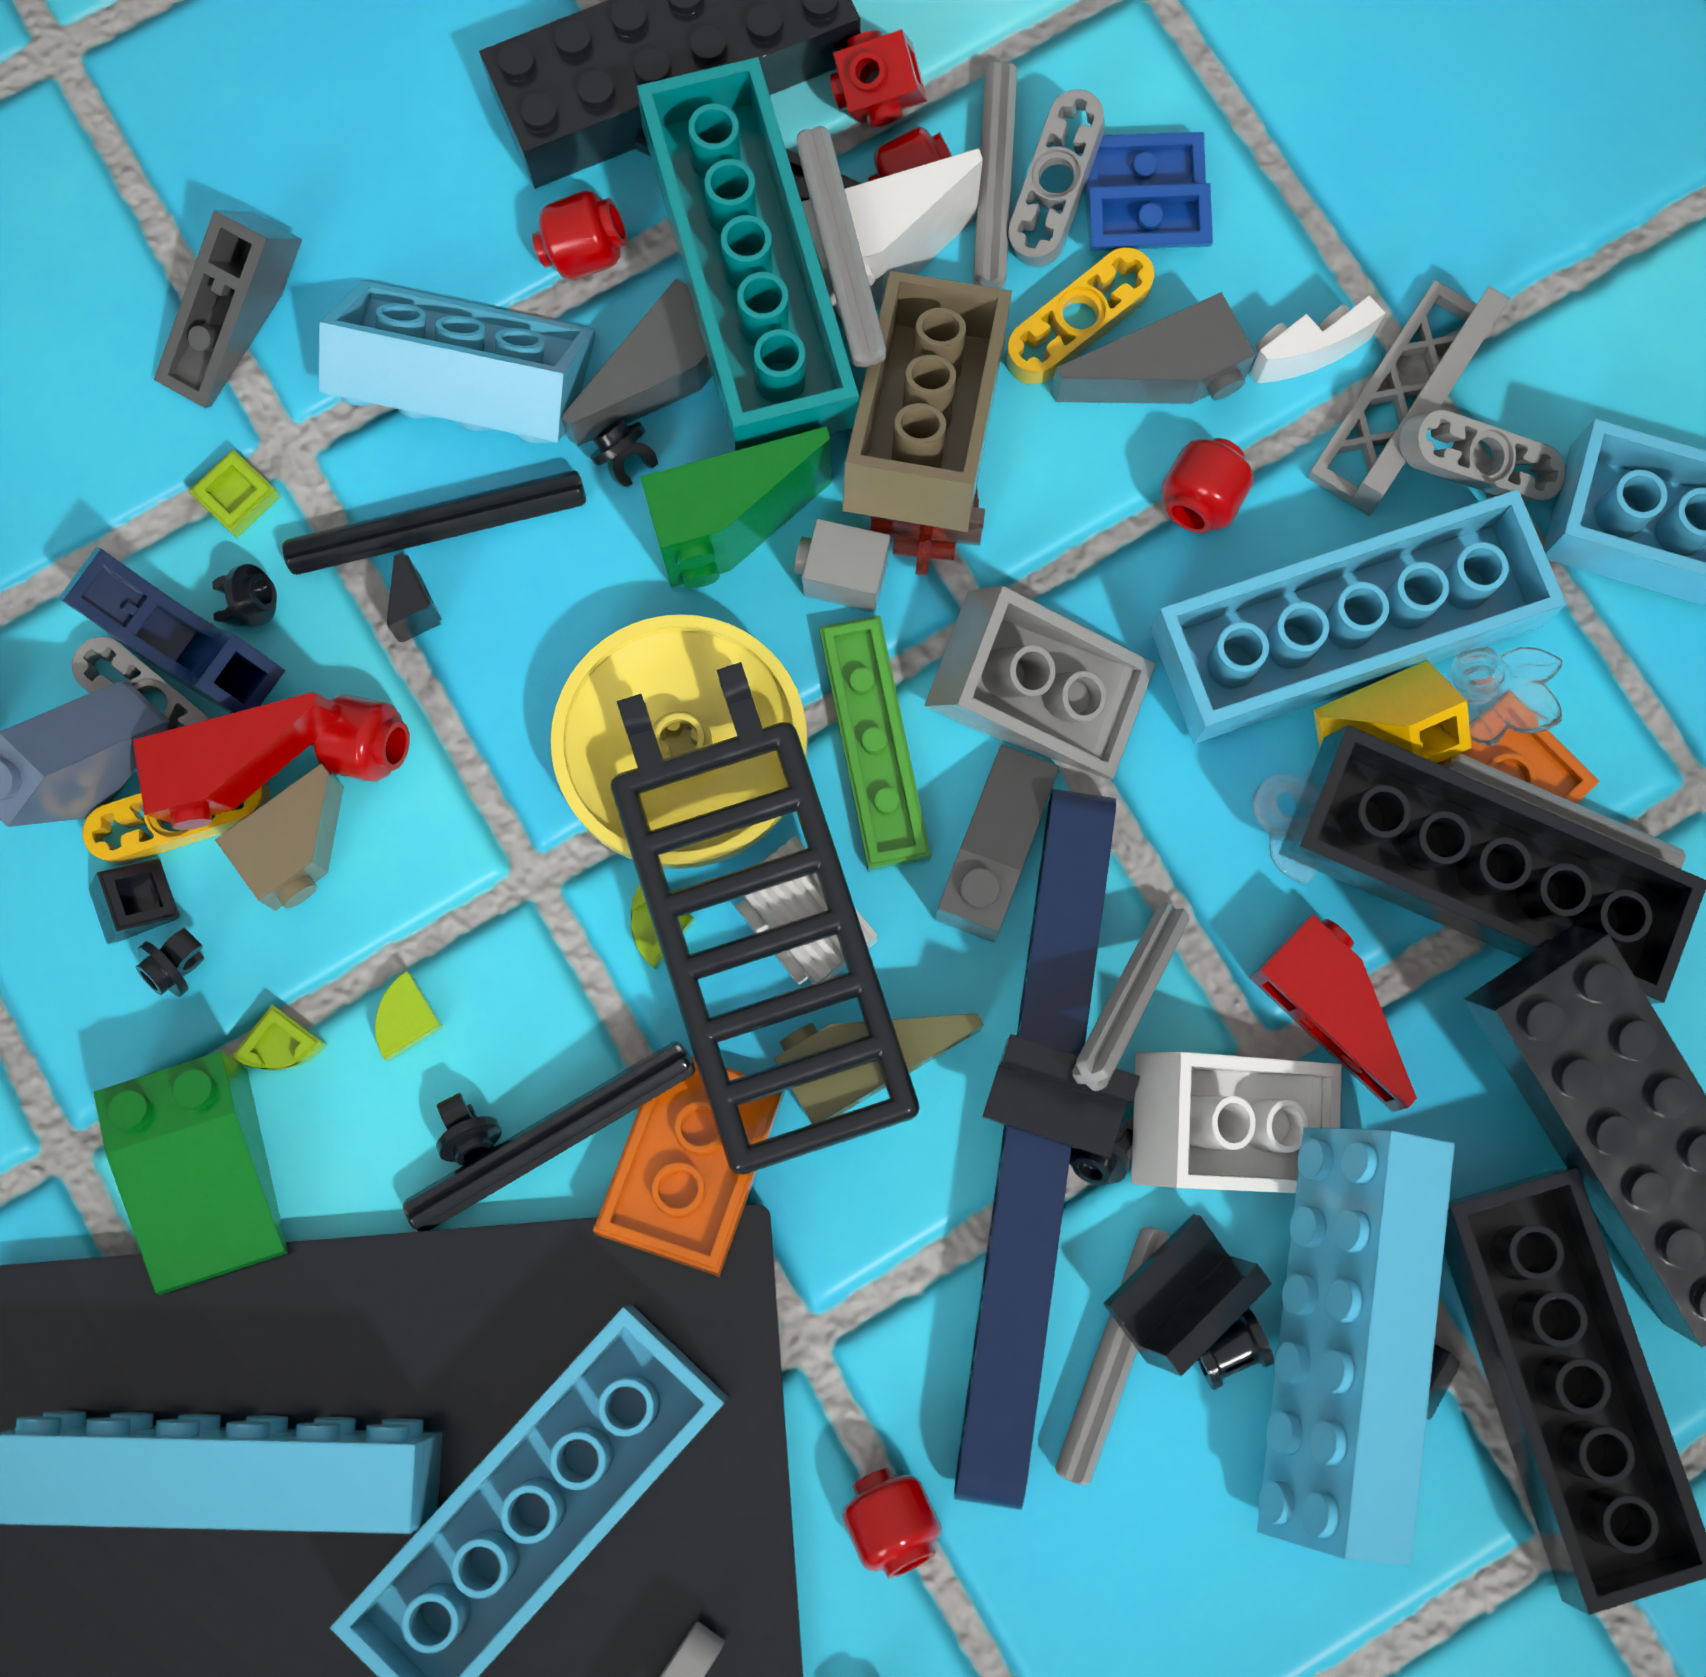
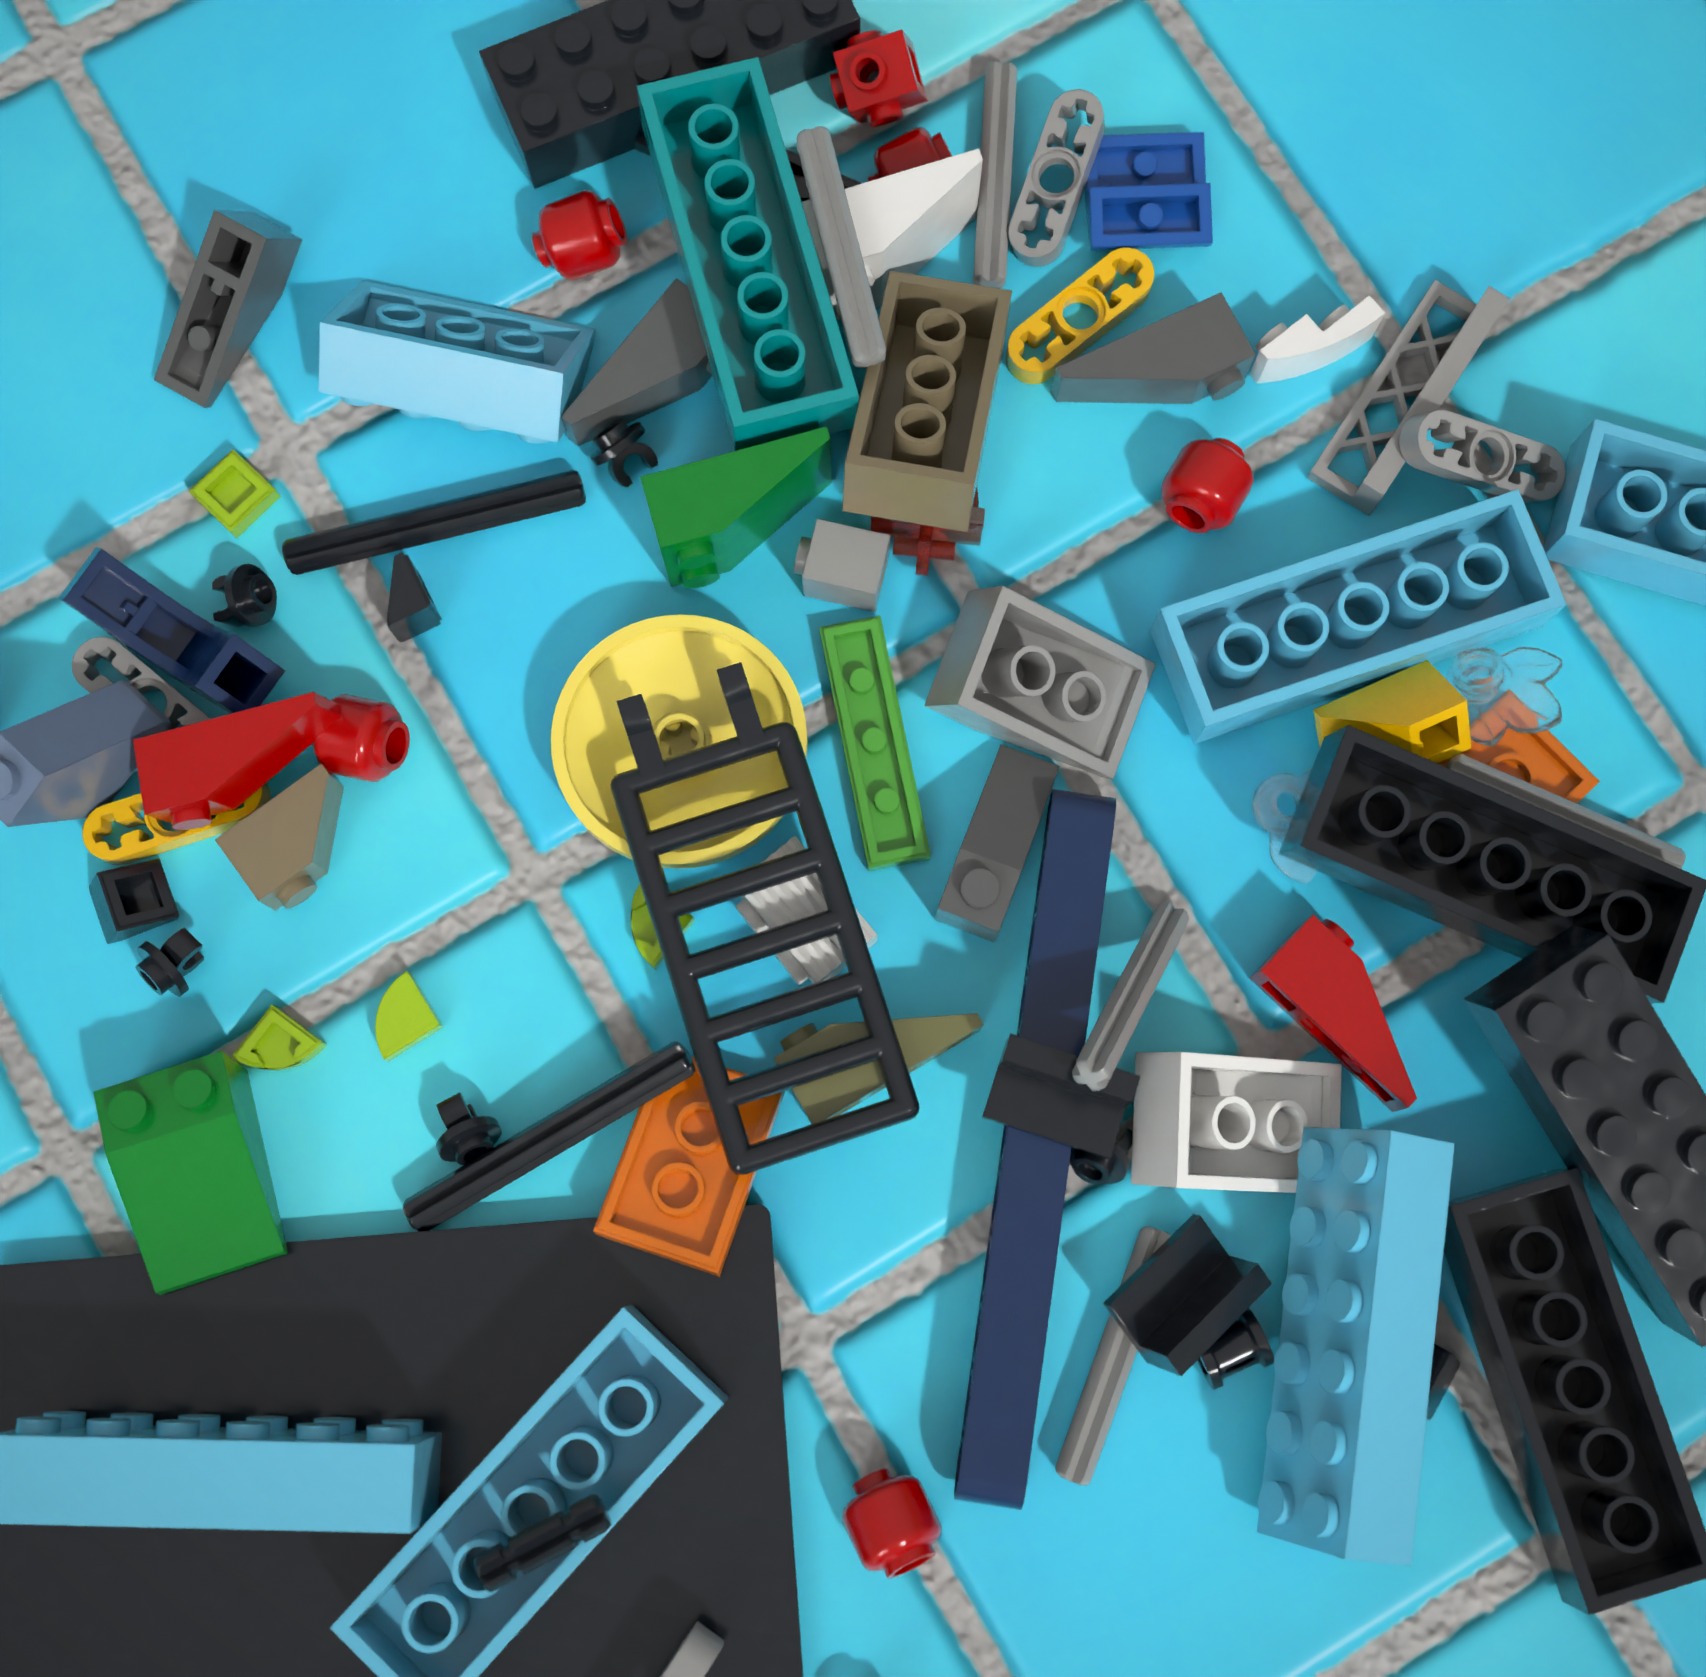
none -> black axle [474,1494,611,1592]

